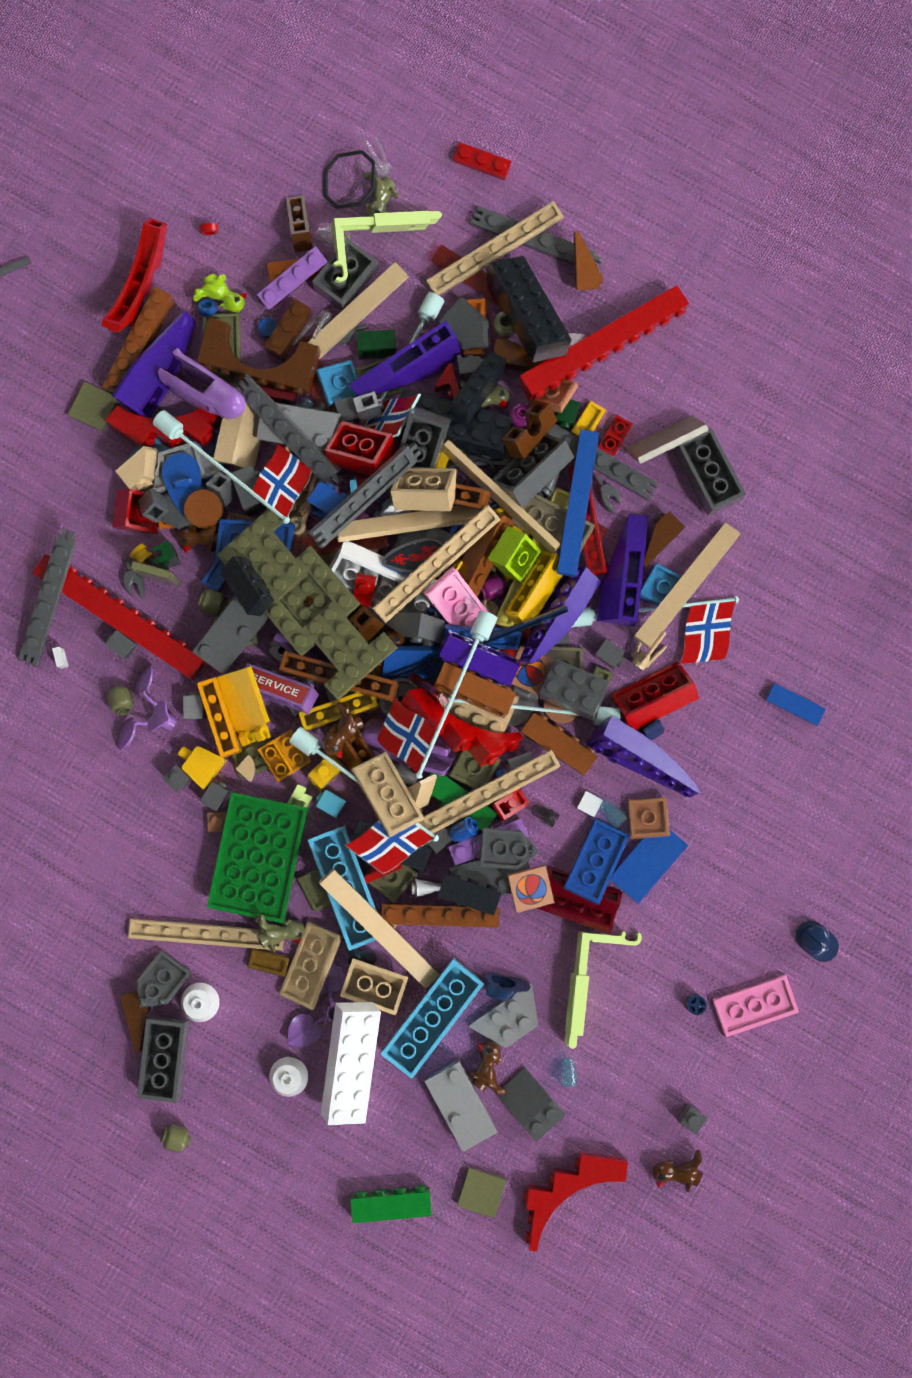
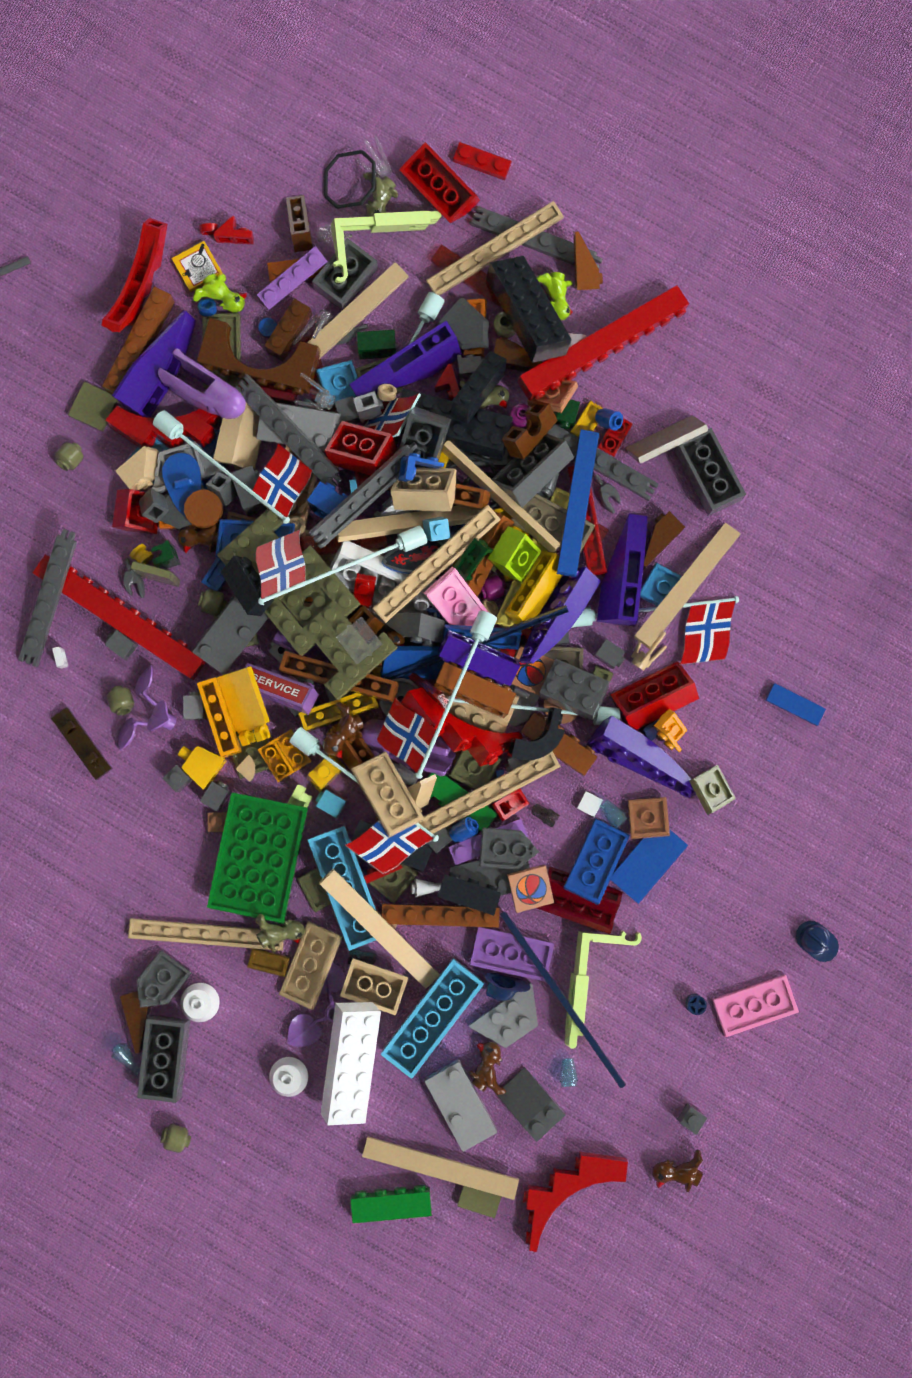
none -> dark brown hinge [51,707,113,780]
none -> olive head [55,442,84,471]
none -> clear light blue cone [111,1043,140,1076]
none -> tile [171,241,223,292]
none -> red slope [214,216,254,245]
none -> flag [256,525,427,605]
none -> clear plant [294,373,335,411]
none -> clear piece [336,617,382,664]
none -> tan tile [362,1136,519,1200]
none -> tan tile [377,384,397,401]
none -> blue bracket [398,453,444,482]
none -> red slope [399,142,480,224]
none -> medium azure brick [422,517,450,541]
none -> dark green hinge [453,538,494,581]
none -> medium lavender plate [470,927,554,982]
none -> dark blue piece [500,911,626,1088]
none -> black arch [507,707,565,760]
none -> lime animal [536,272,573,321]
none -> blue brick [595,408,623,431]
none -> light orange bracket [654,709,687,752]
none -> tile [689,765,736,815]

